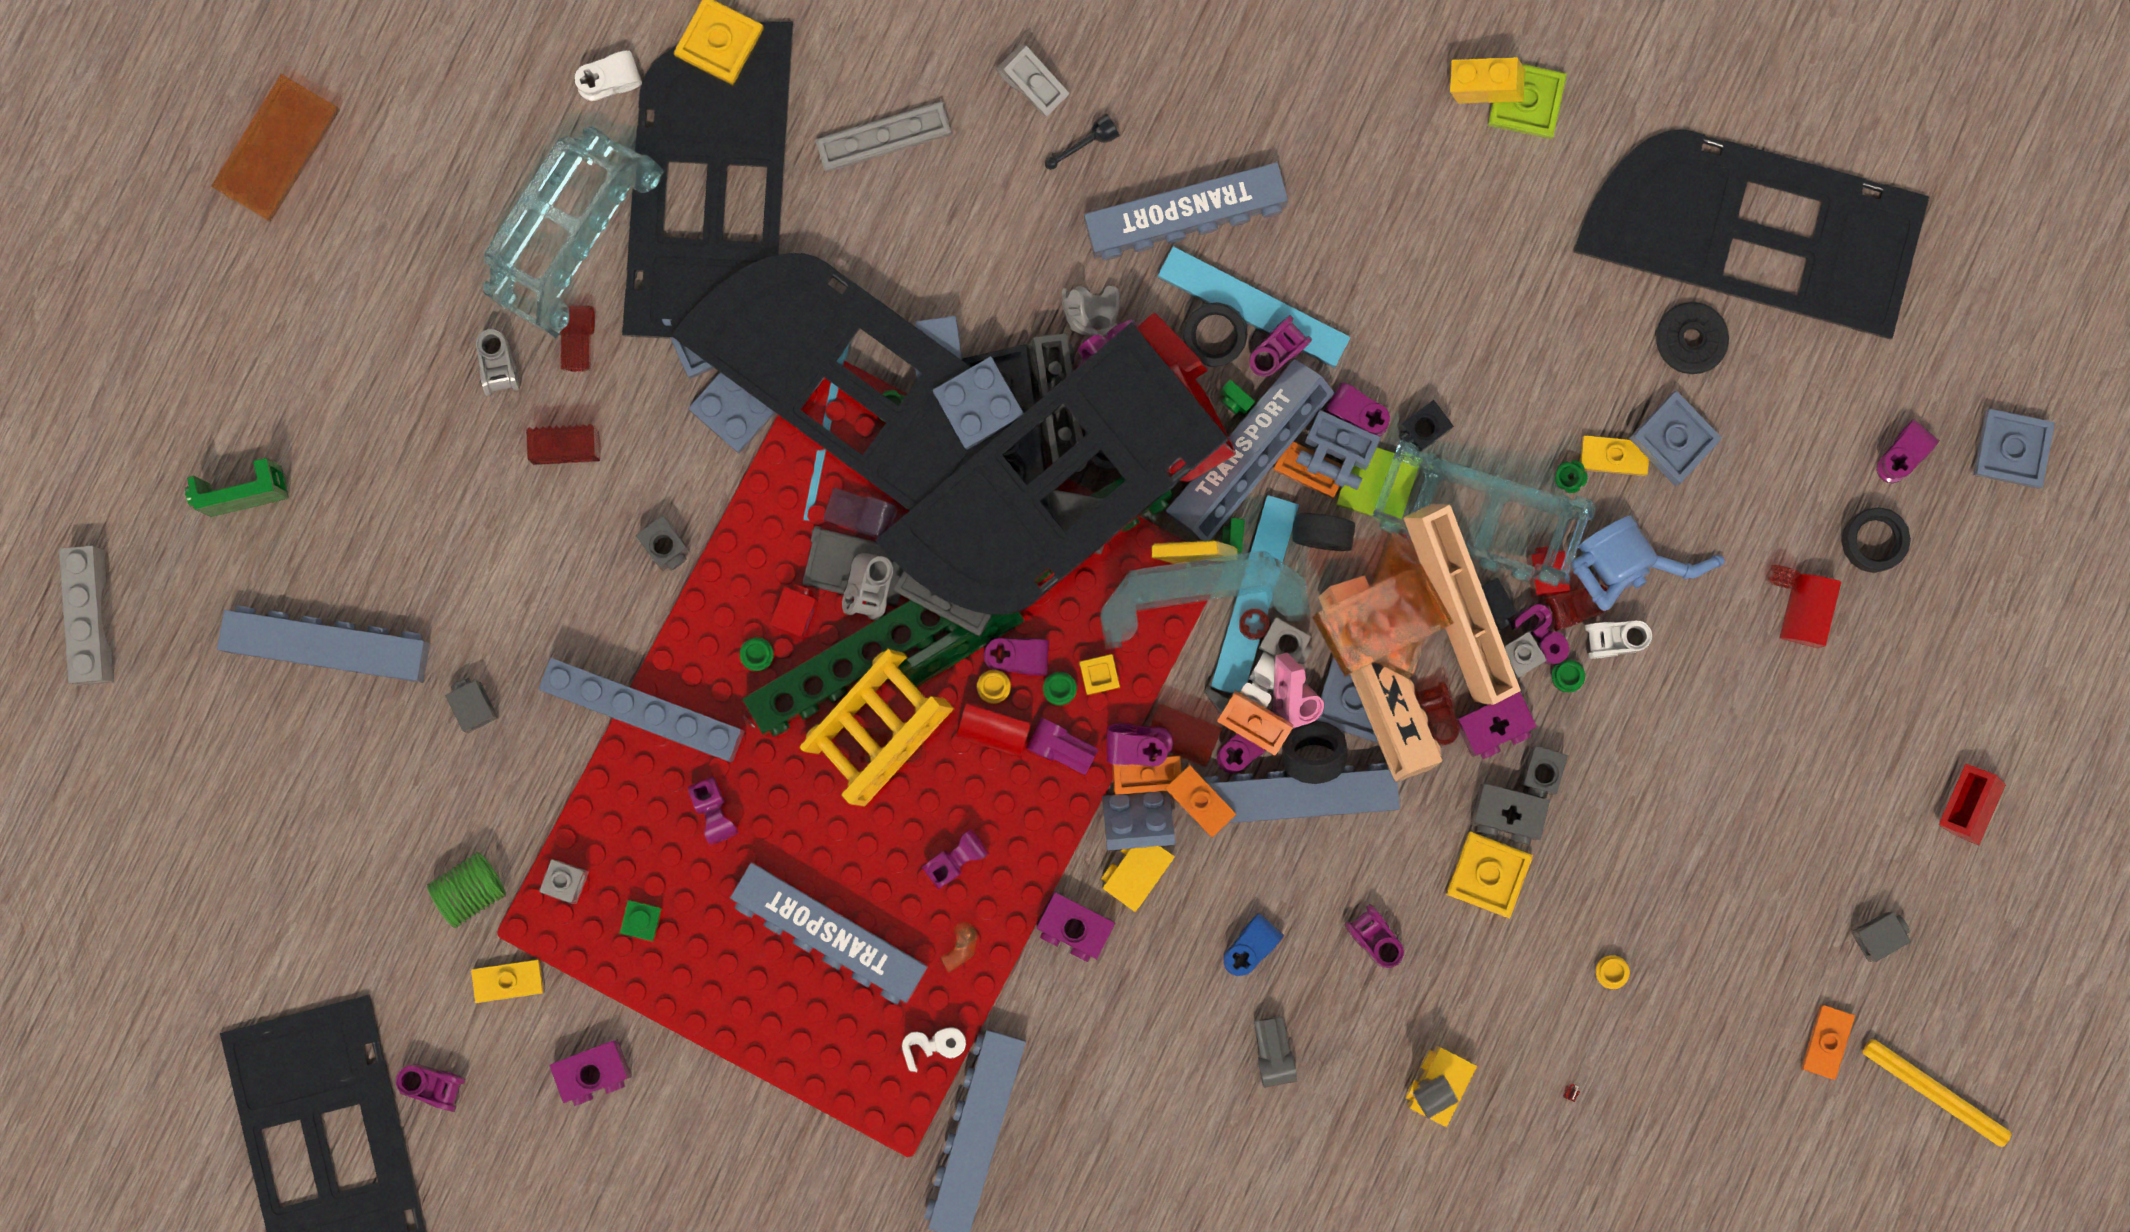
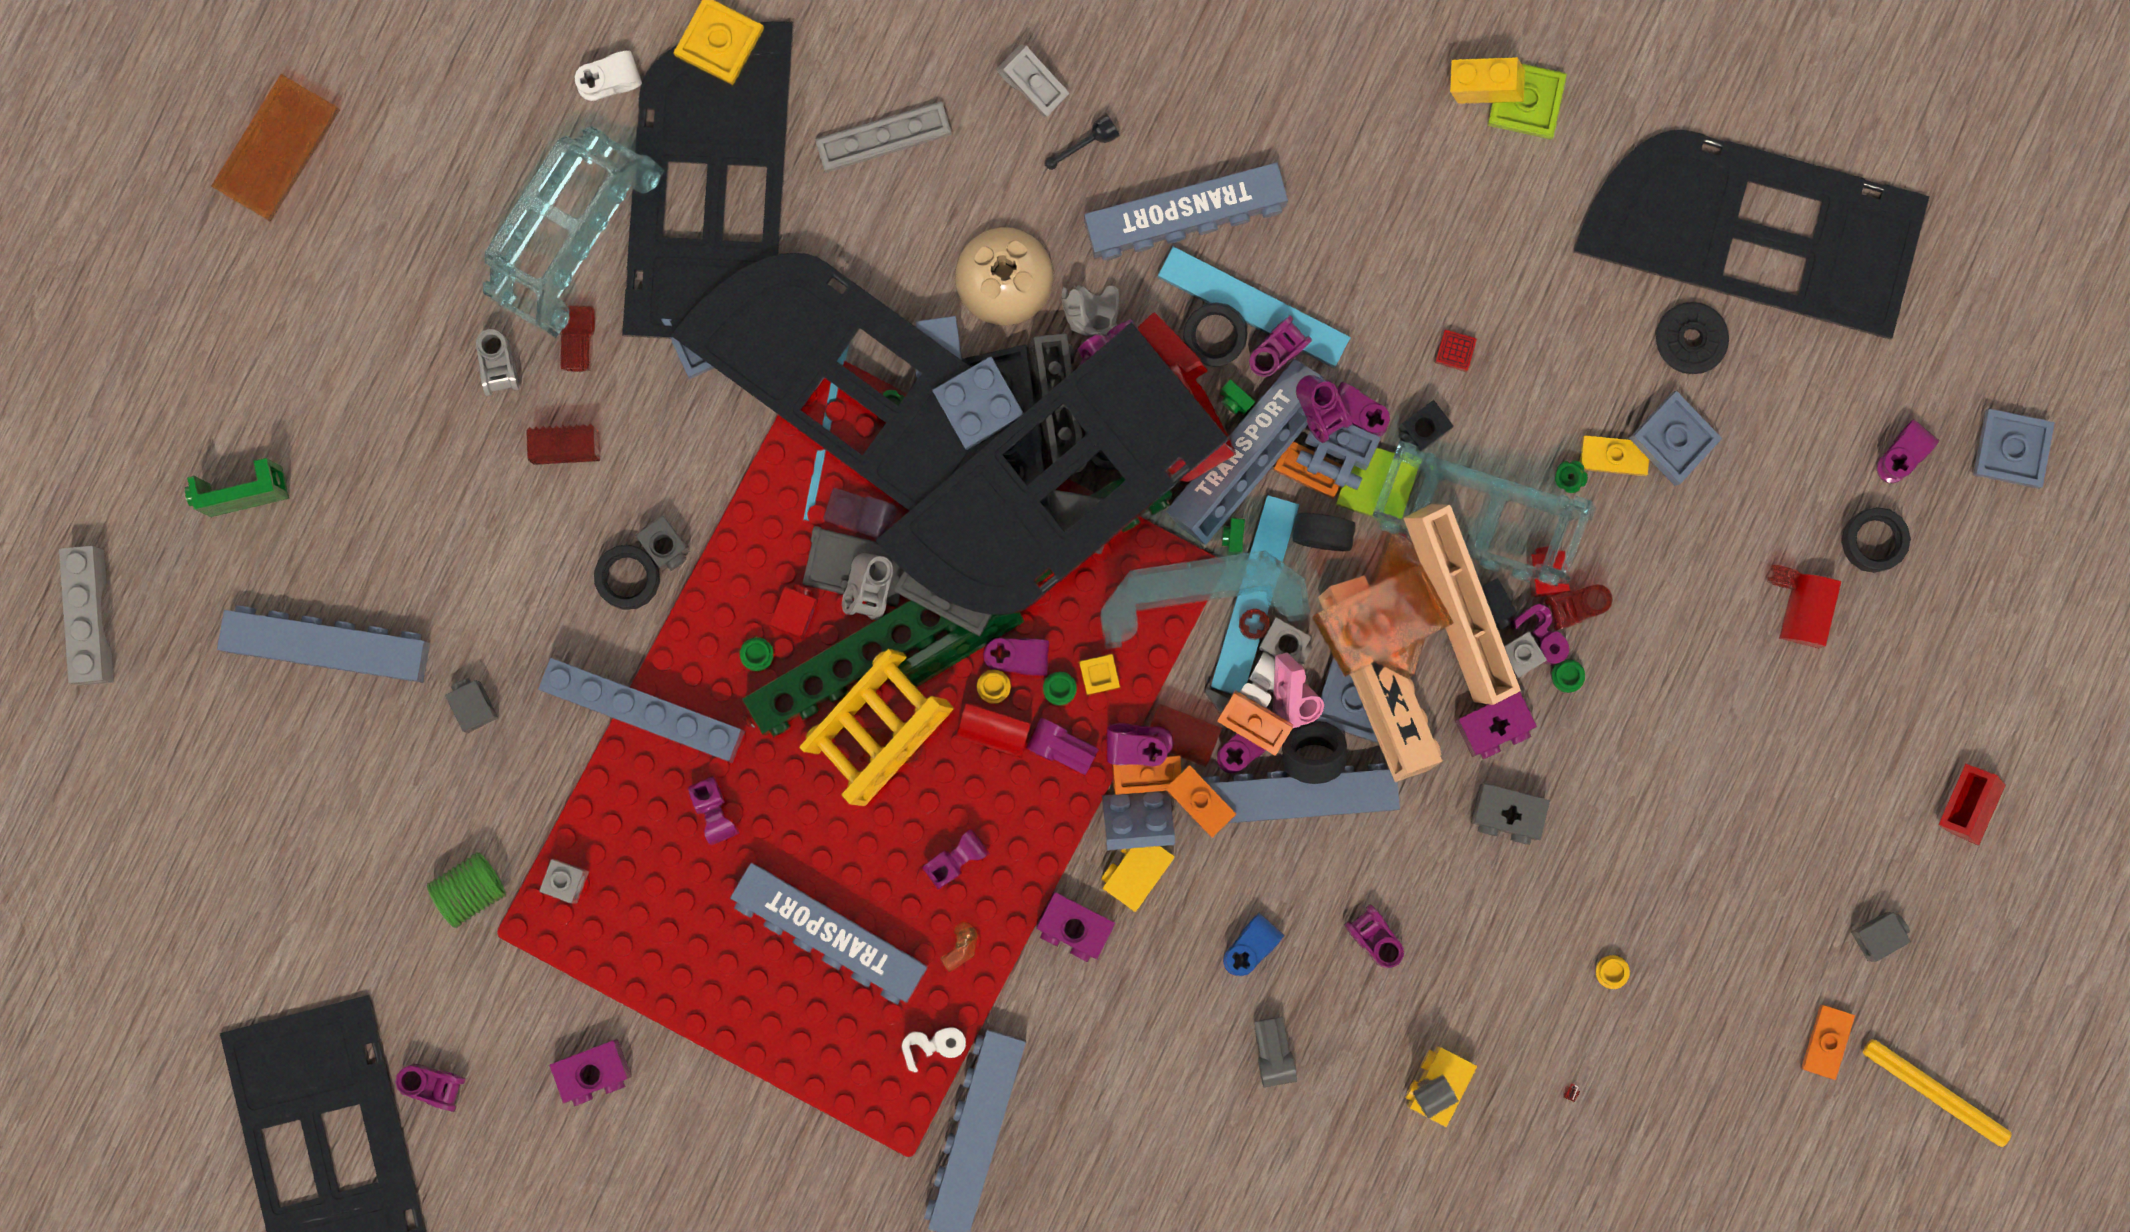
yellow plate [471,960,544,1003] -> none
green plate [620,900,662,941] -> none
sand blue plate [688,372,775,454] -> none
yellow tile [1152,541,1238,564] -> none
clear red piece [1414,680,1459,748] -> none
yellow tile [1445,831,1533,919] -> none
dark grey brick [1520,746,1568,799] -> none
medium blue piece [1571,515,1725,611] -> none
white piece [1584,620,1652,659] -> none
none -> black tyre [594,545,660,610]
none -> tan piece [955,227,1054,325]
none -> magenta piece [1296,375,1352,443]
none -> tile [1435,330,1477,372]

